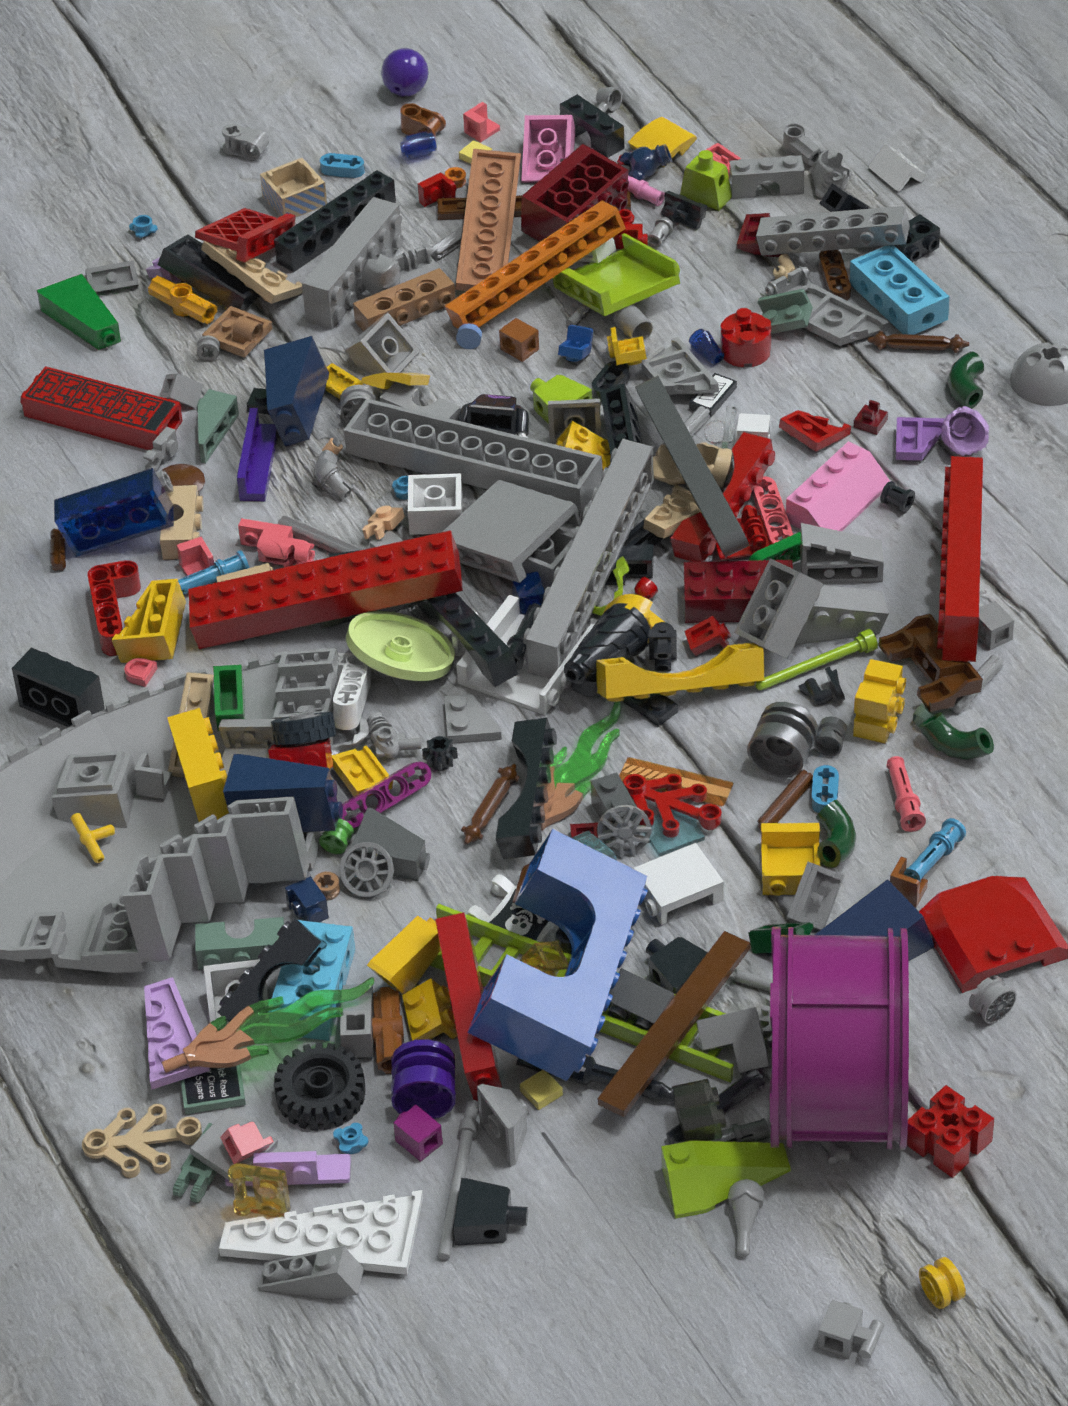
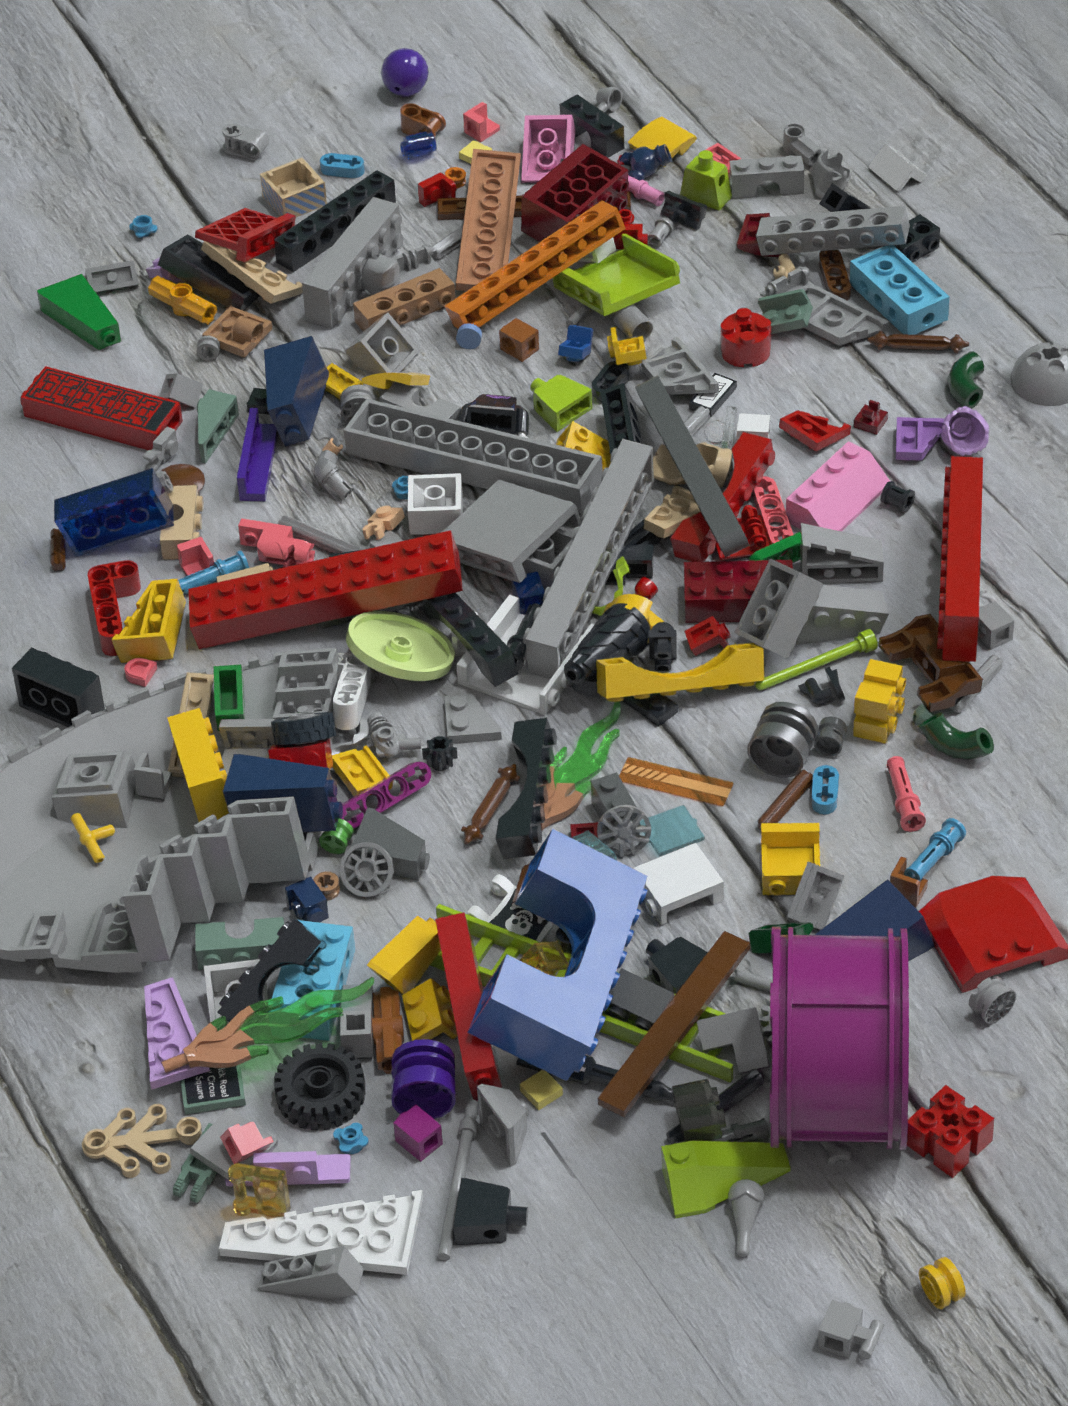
light grey slope [548,399,601,443] -> none
red plant [623,774,722,838] -> none
clear blue cone [689,329,724,365] -> none
dark green cylinder [816,799,857,868] -> none

